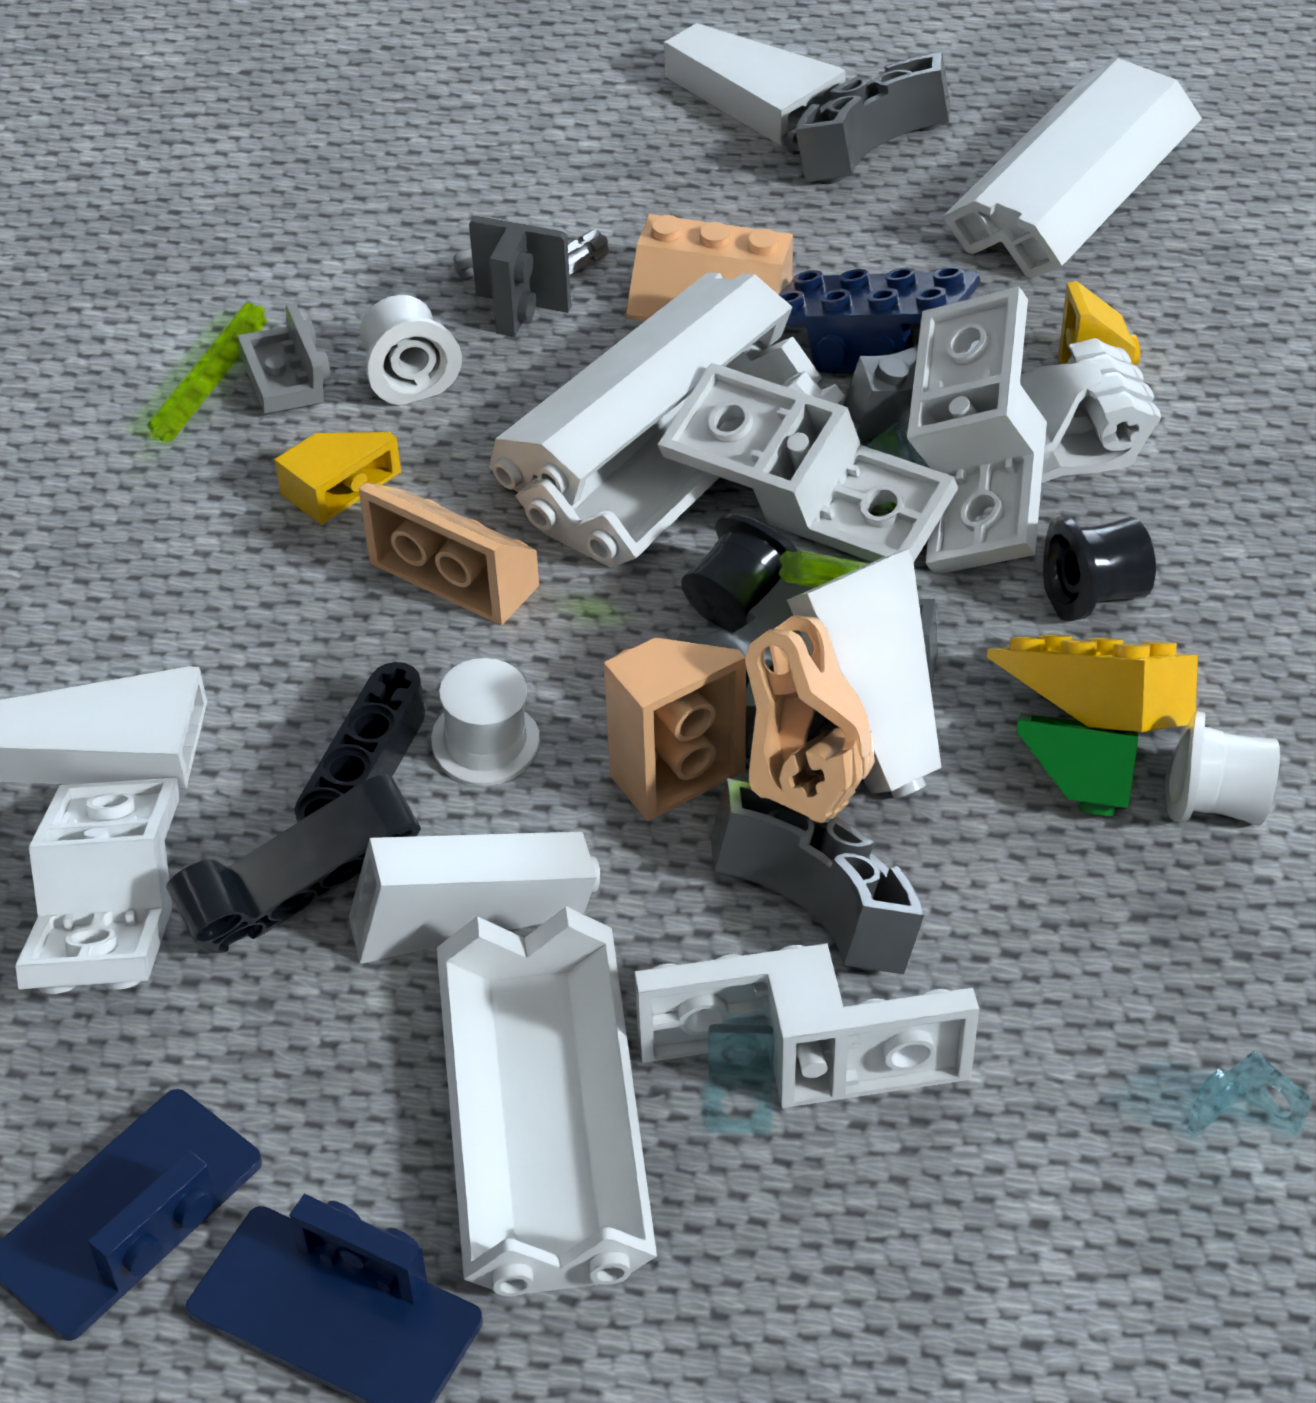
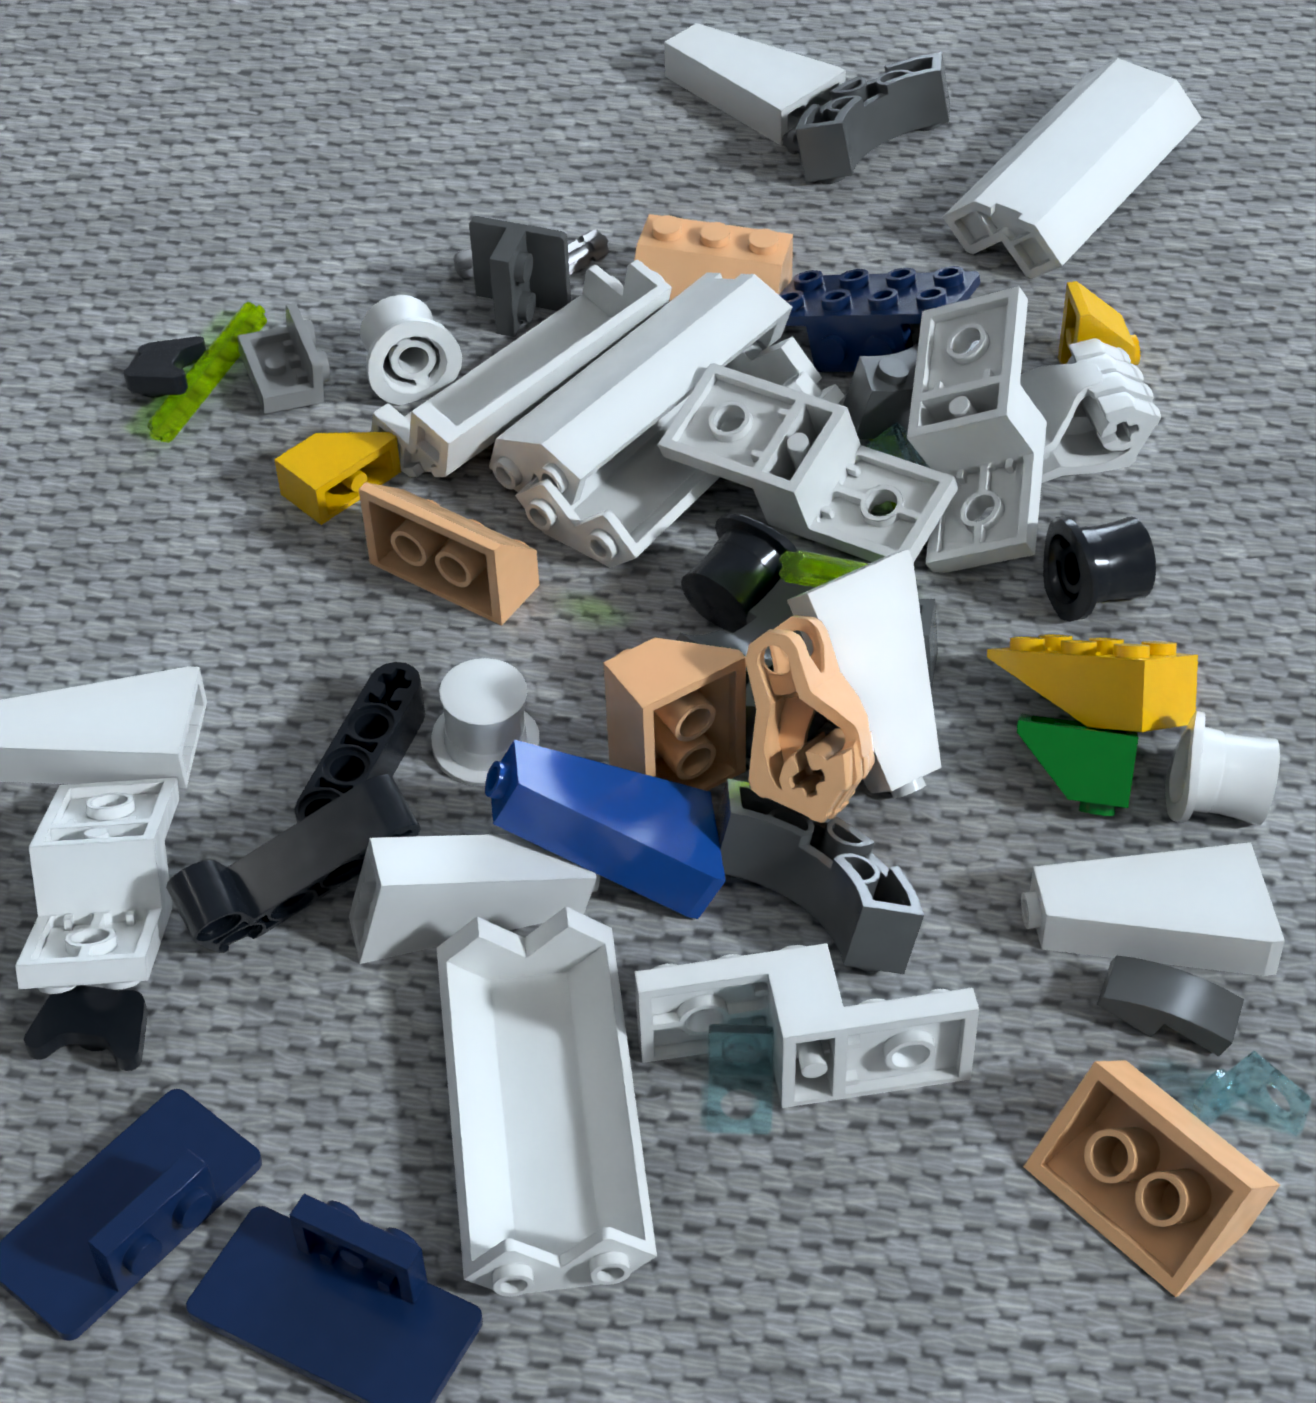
none -> black piece [24,985,148,1071]
none -> black piece [123,336,207,397]
none -> white panel [371,260,672,477]
none -> blue slope [485,739,726,919]
none -> white slope [1021,842,1285,976]
none -> light nougat slope [1023,1060,1280,1297]
none -> dark grey slope [1097,955,1244,1056]

